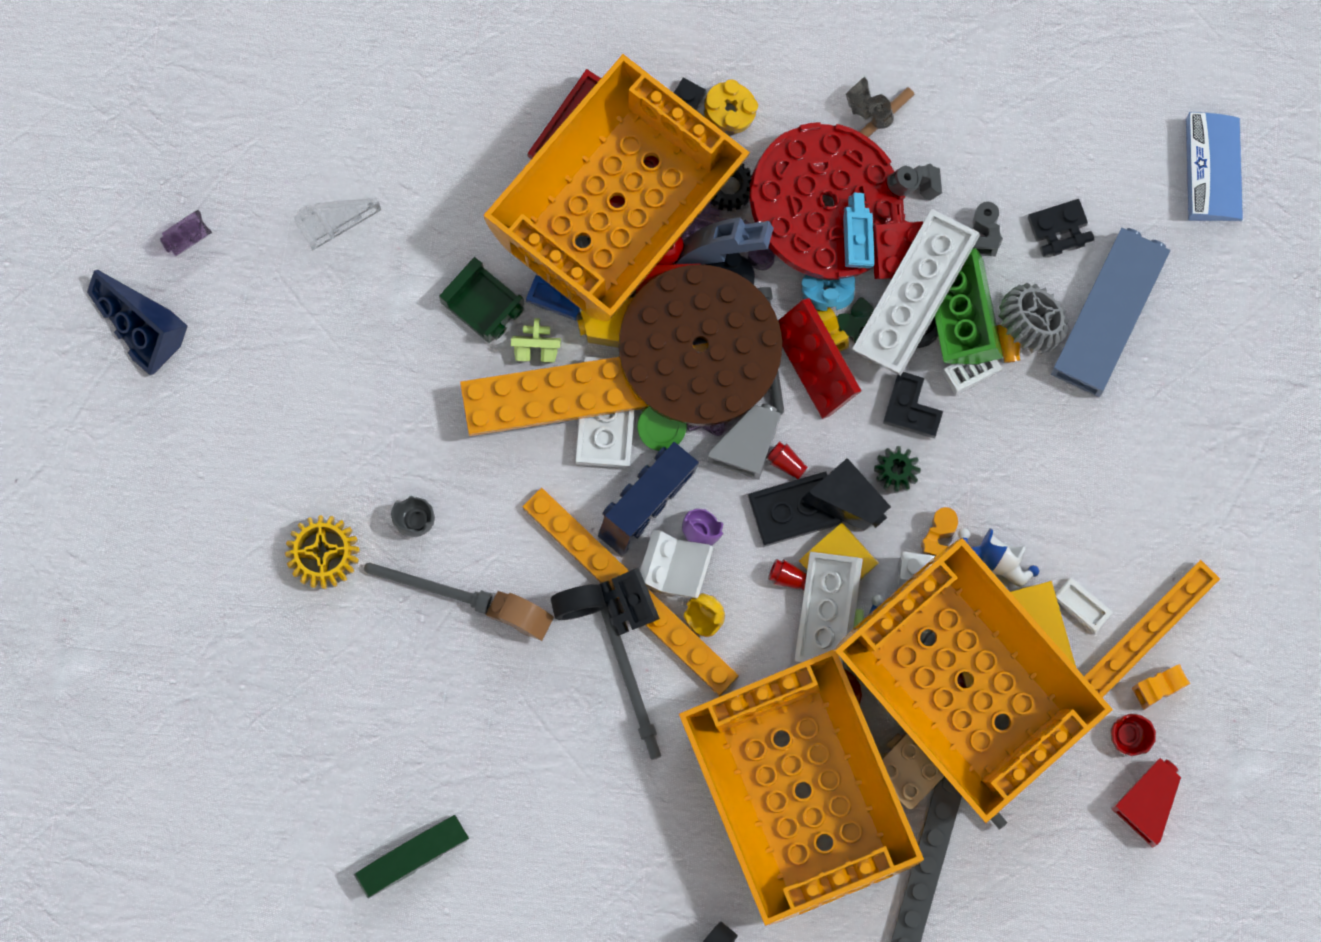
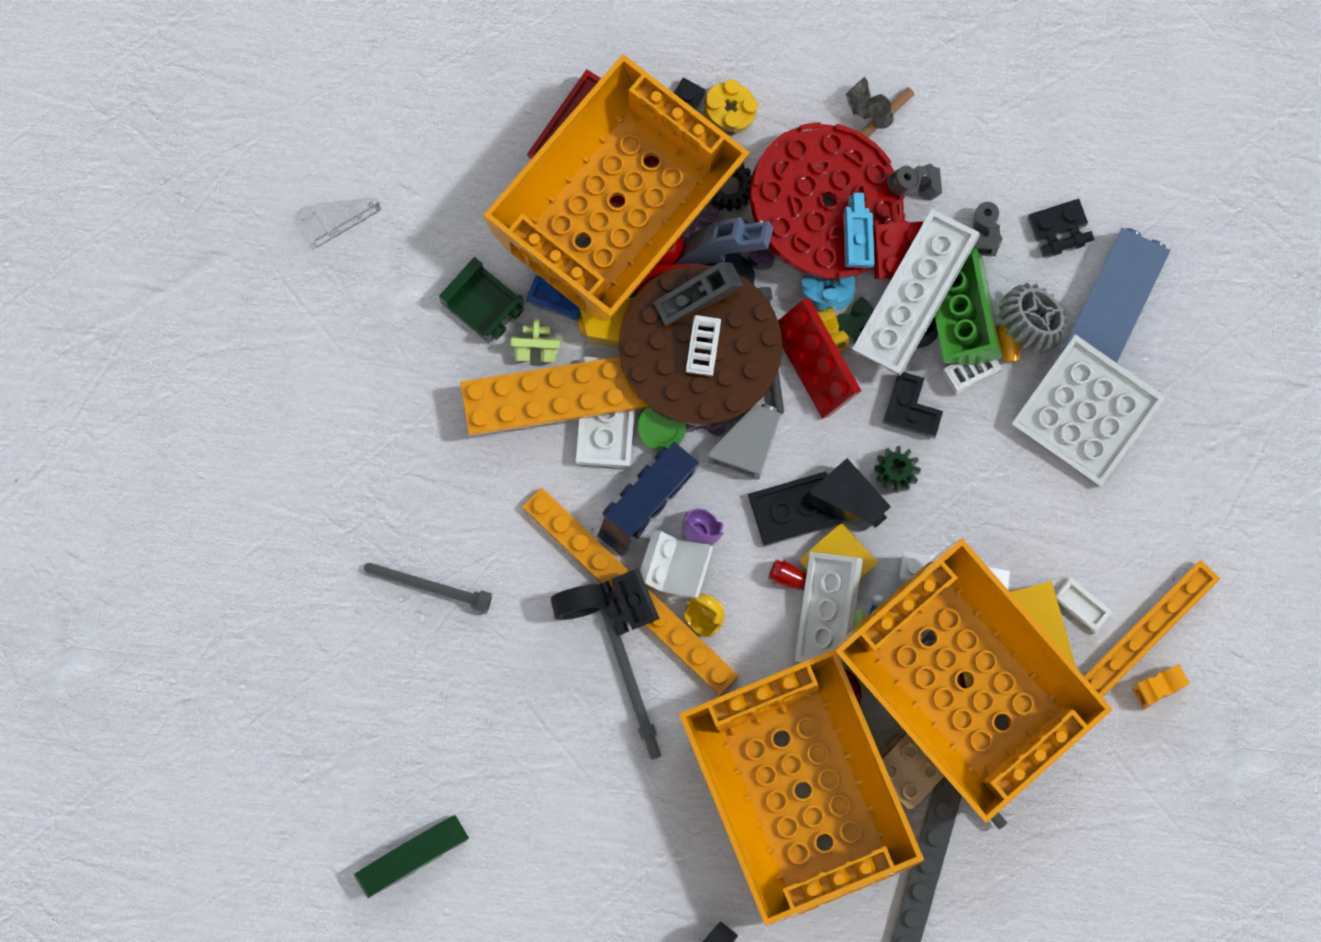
dark blue wedge [87,270,188,375] -> none
clear purple hips [160,210,212,256] -> none
yellow gear [285,515,360,589] -> none
dark grey hair [391,496,435,537] -> none
medium nougat brick [486,591,554,641] -> none
red cone [766,441,808,479] -> none
light orange leg [921,507,958,556] -> none
piece [958,528,1040,587] -> none
red hair [1111,714,1156,756] -> none
red slope [1111,758,1181,848] -> none
medium blue slope [1186,112,1243,221] -> none
none -> dark grey slope [653,262,744,326]
none -> white slope [685,315,721,377]
none -> white plate [1012,334,1166,486]

